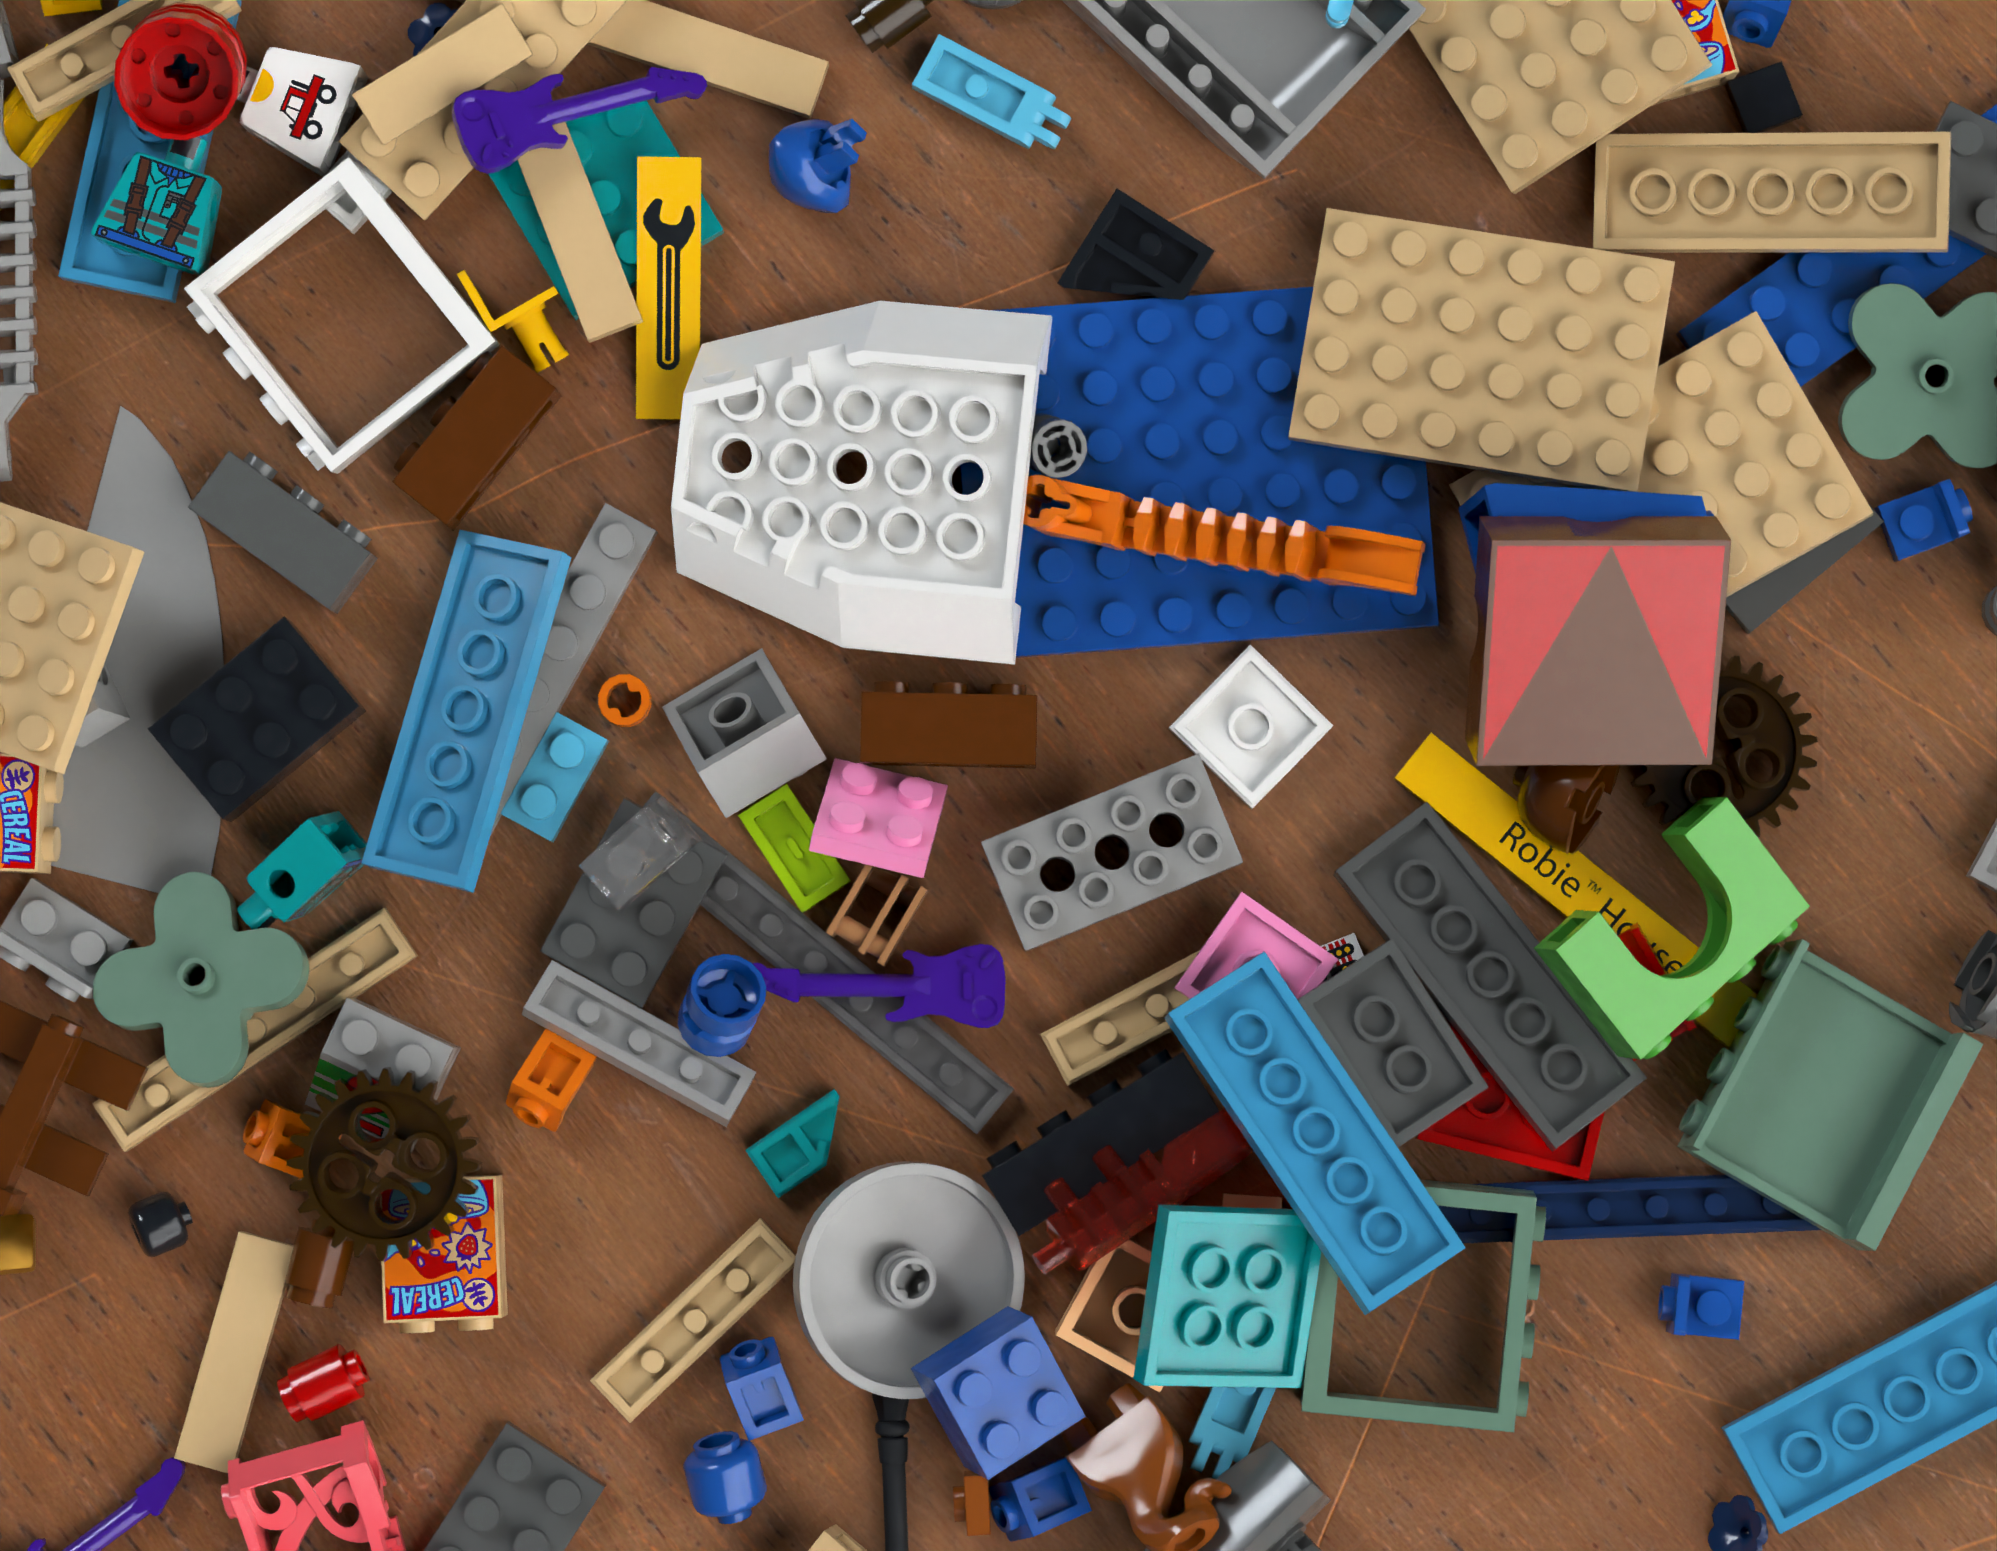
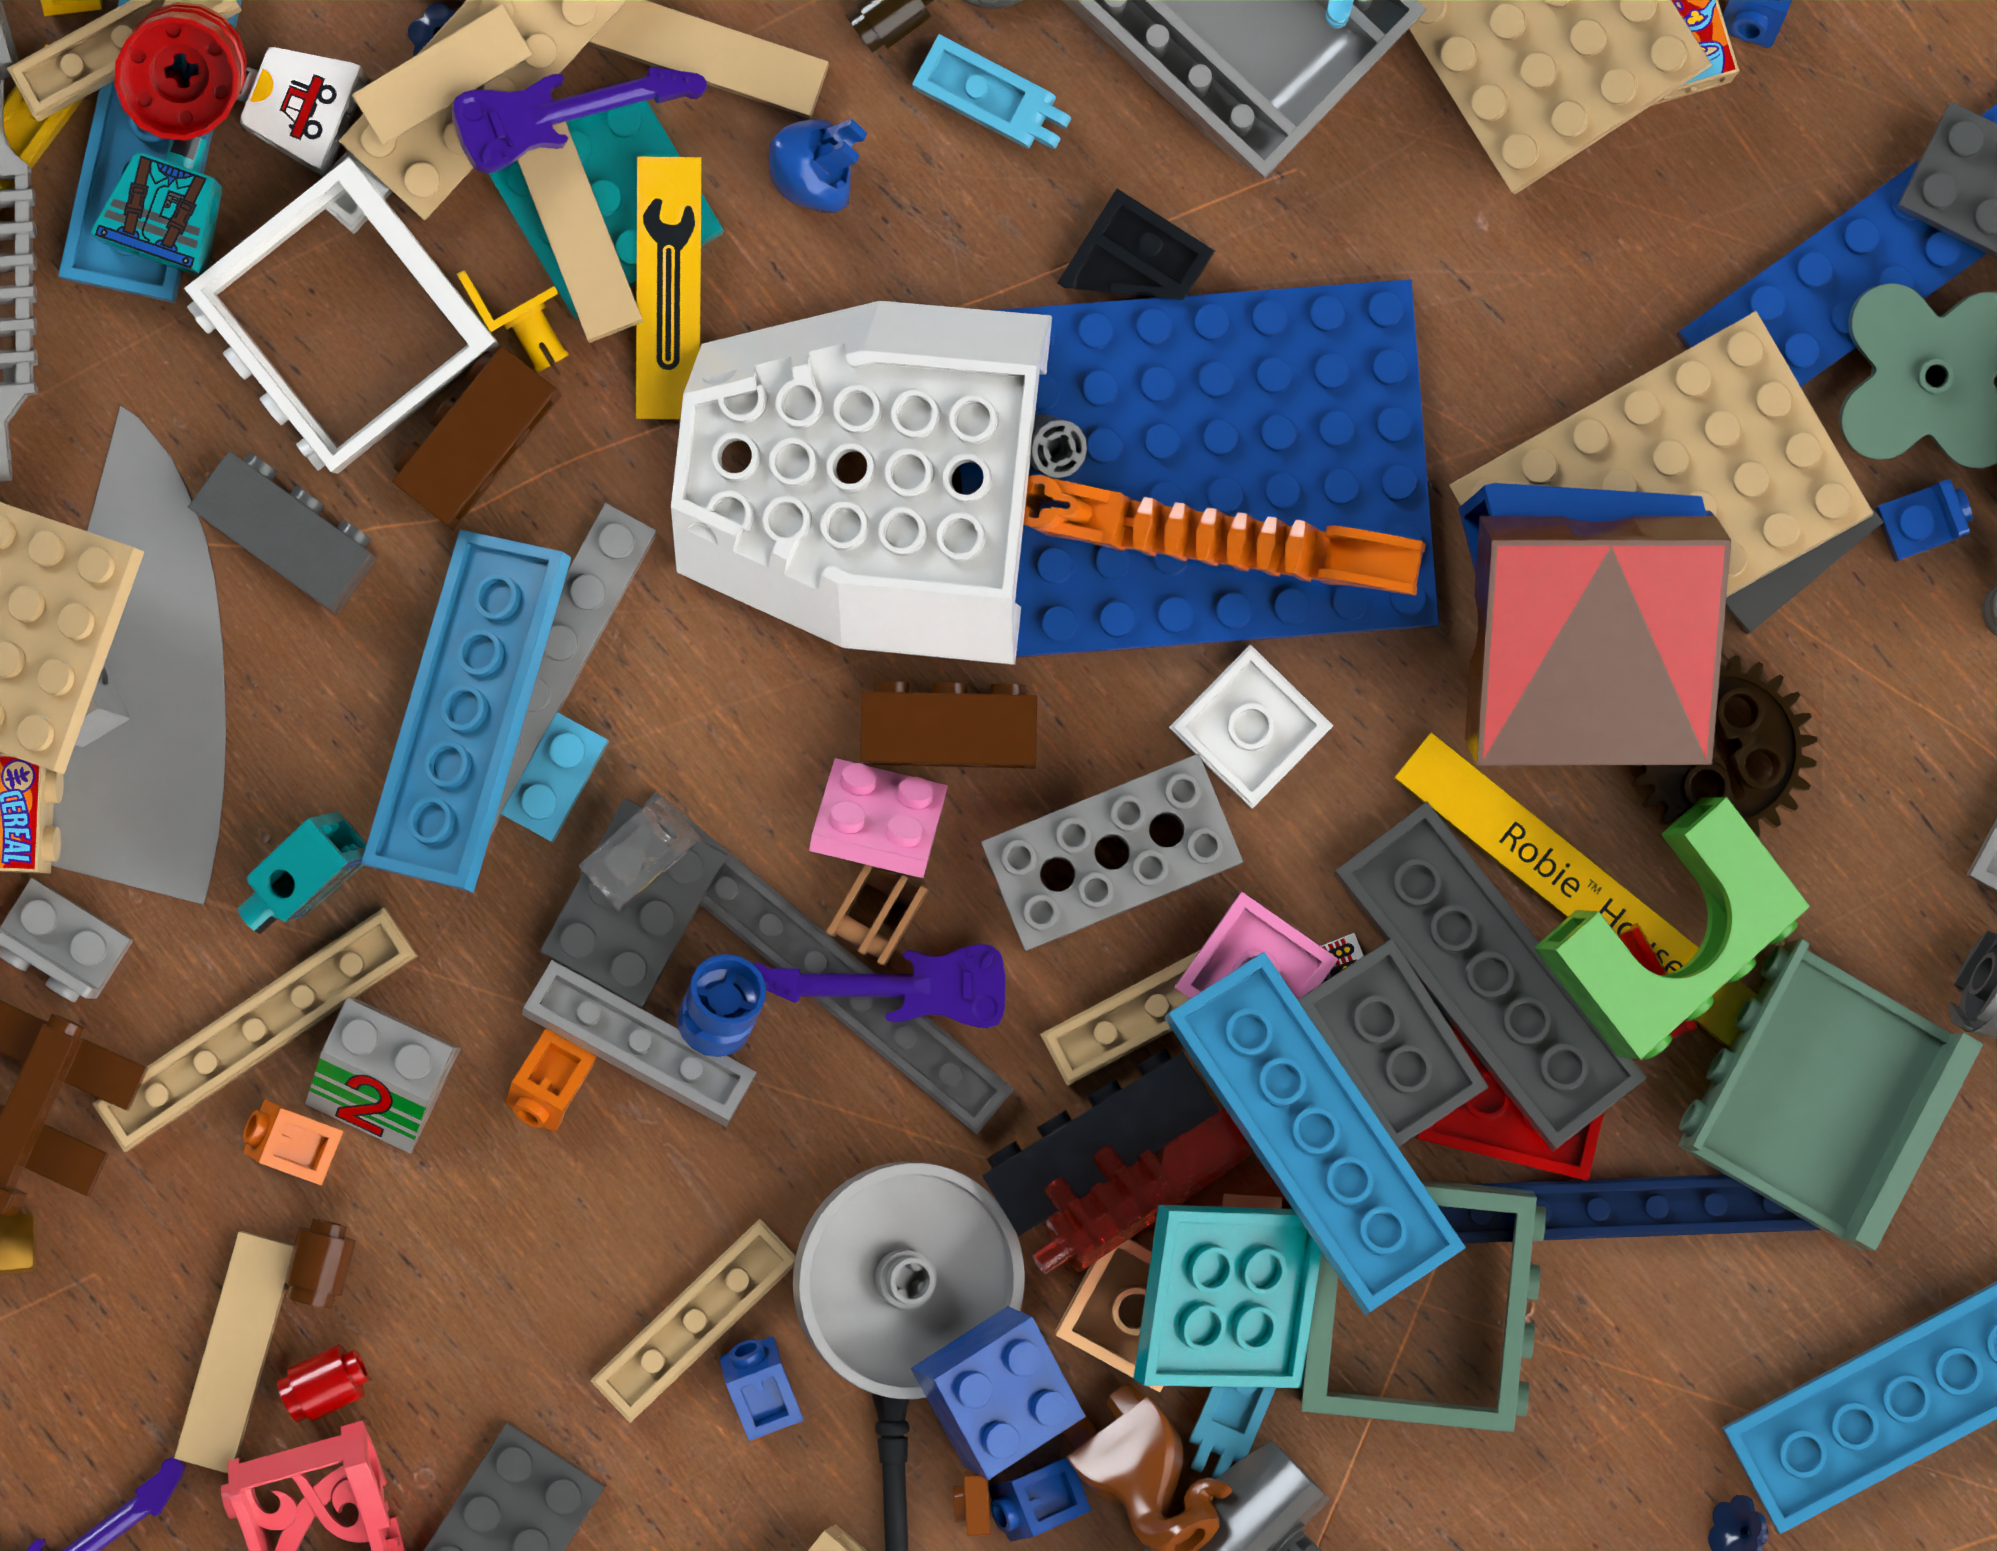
sand green plant [93,872,309,1088] -> none
black piece [128,1192,193,1257] -> none
black brick [148,616,366,822] -> none
dark brown gear [287,1067,482,1261] -> none
brick [380,1174,508,1333] -> none
orange bush [598,674,652,727] -> none
light grey slope [662,648,827,818] -> none
blue head [683,1431,767,1524] -> none
lime plate [738,783,851,913] -> none
teal tile [745,1089,840,1198] -> none
tan plate [1288,208,1675,492] -> none
reddish brown cylinder [1513,765,1620,854] -> none
tan plate [1593,132,1951,253] -> none
blue bracket [1658,1273,1745,1340] -> none
black tile [1725,61,1803,133] -> none

